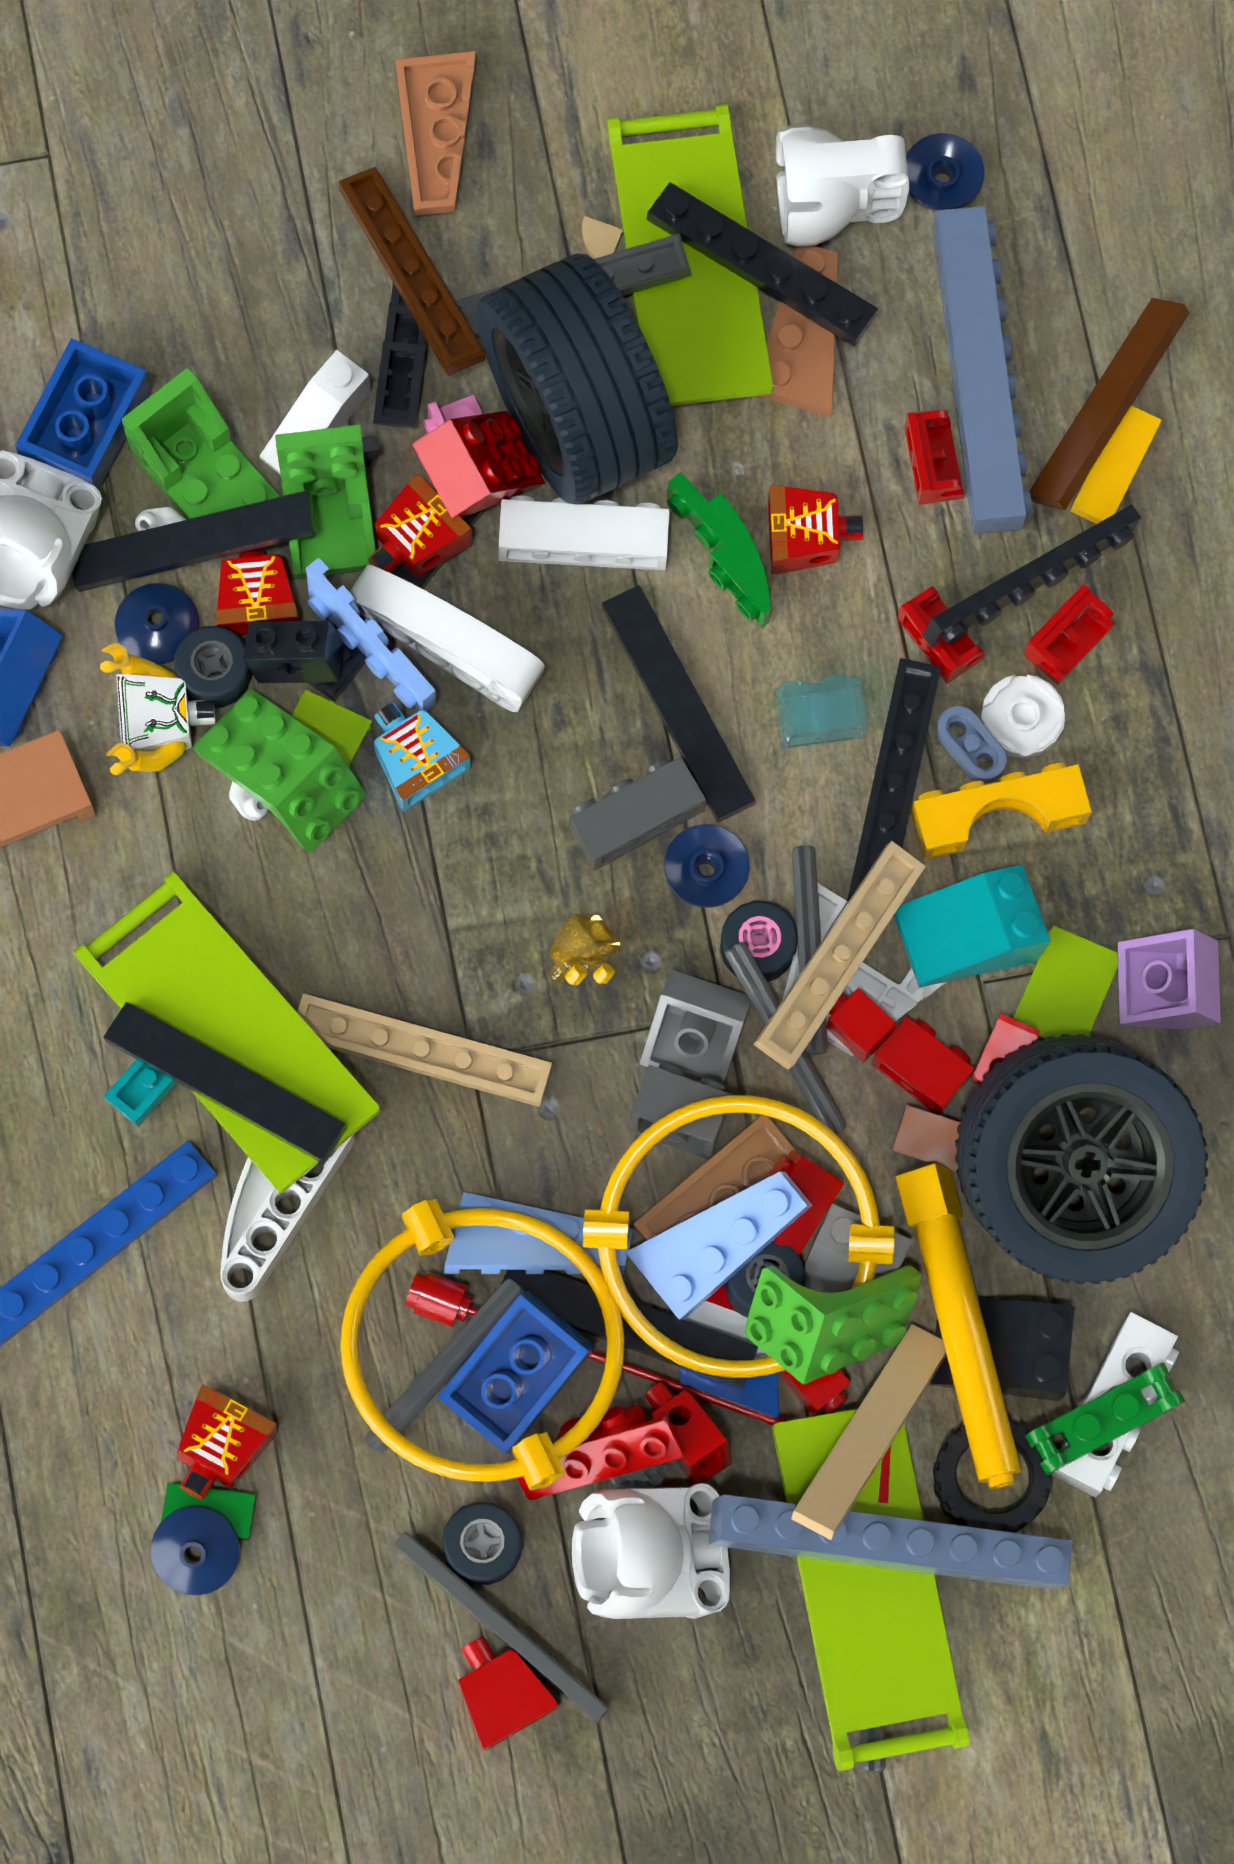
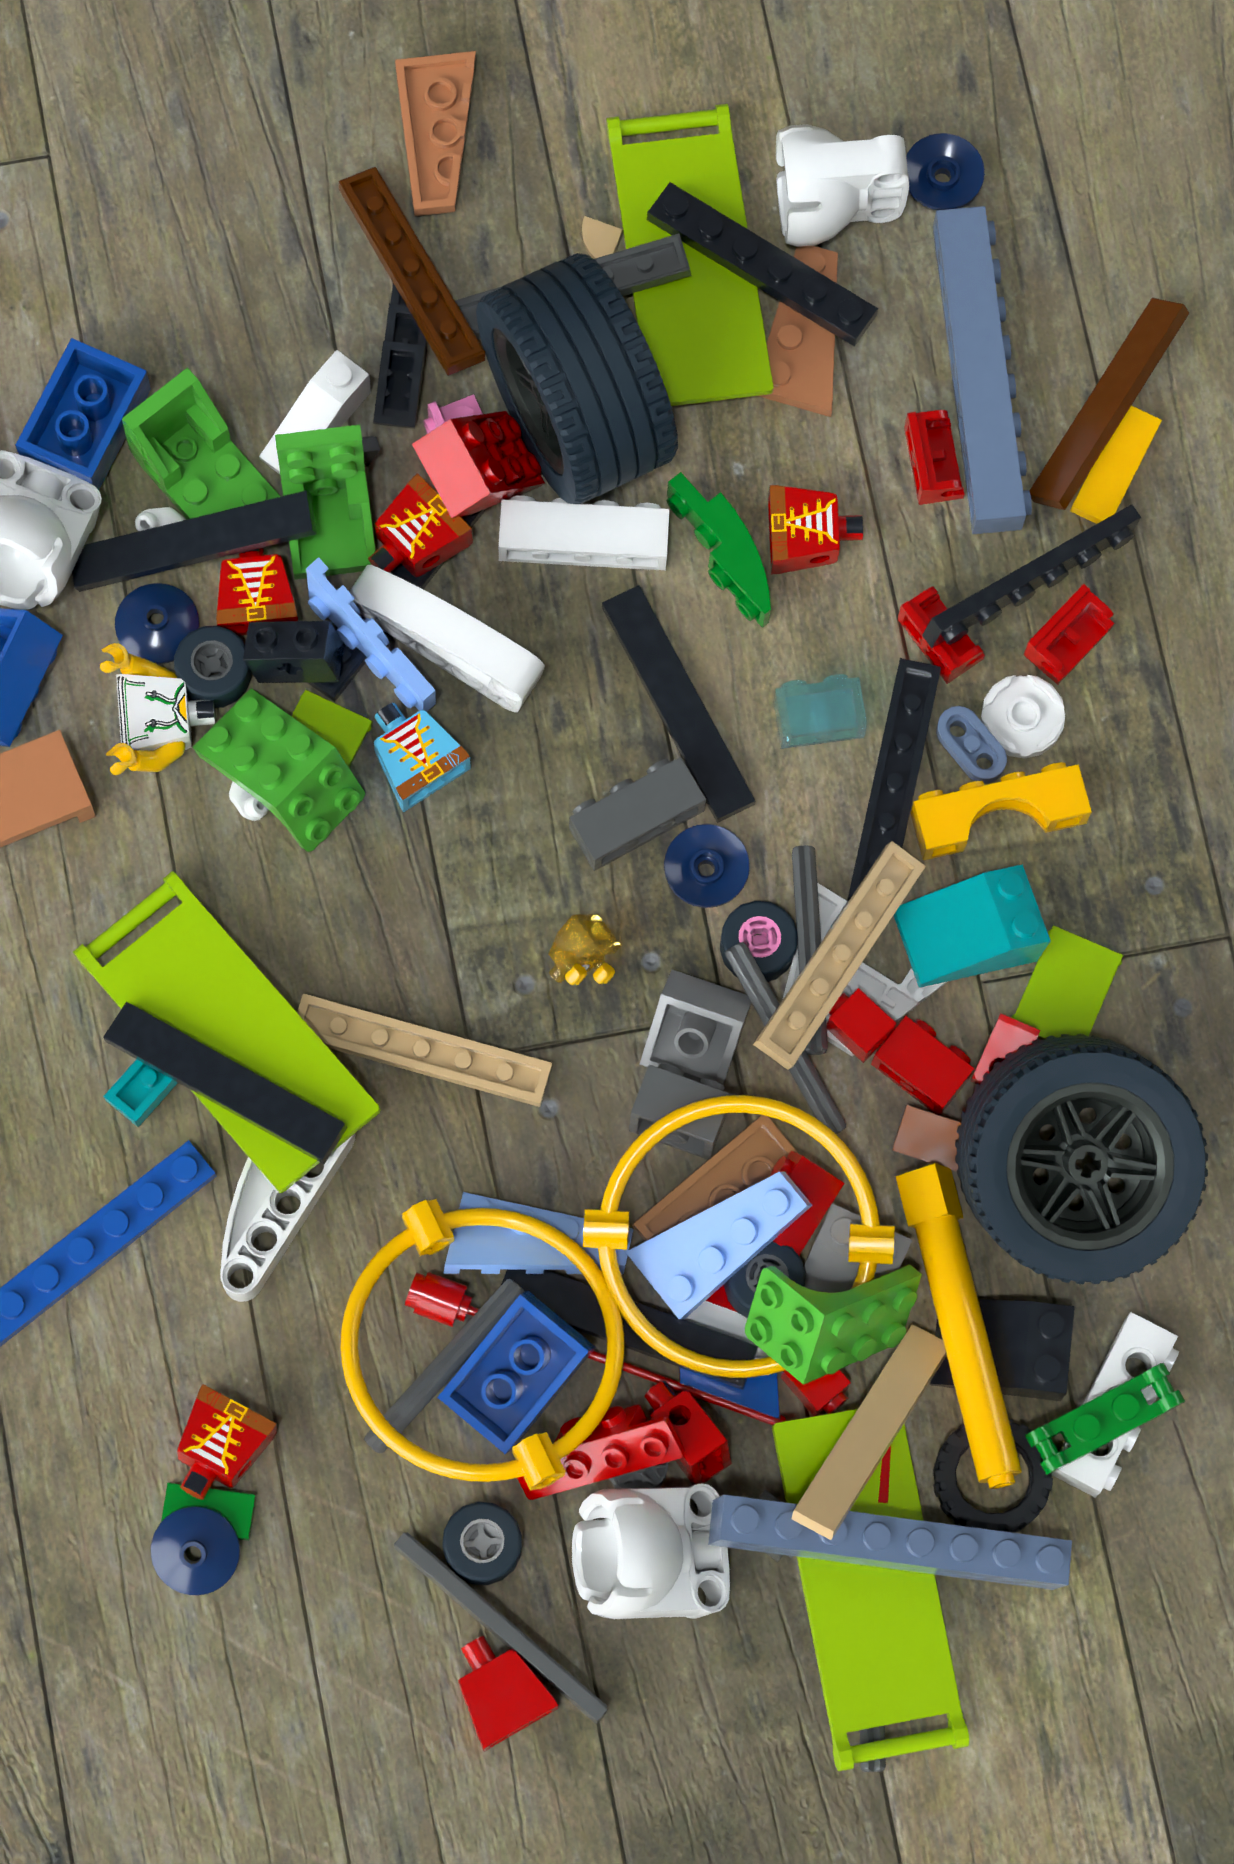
lavender slope [1118,929,1221,1030] -> none

